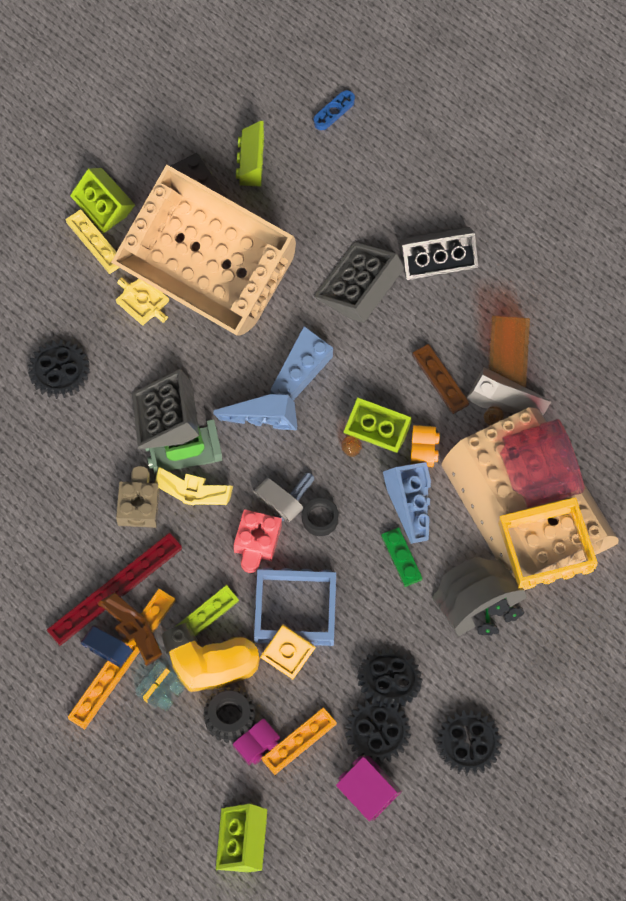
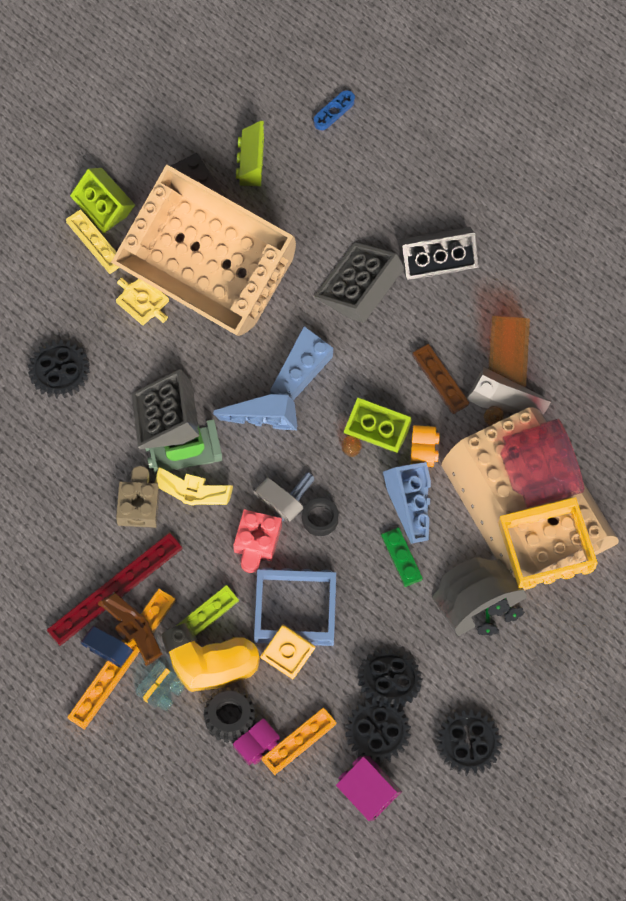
lime slope [216,804,267,872] -> none

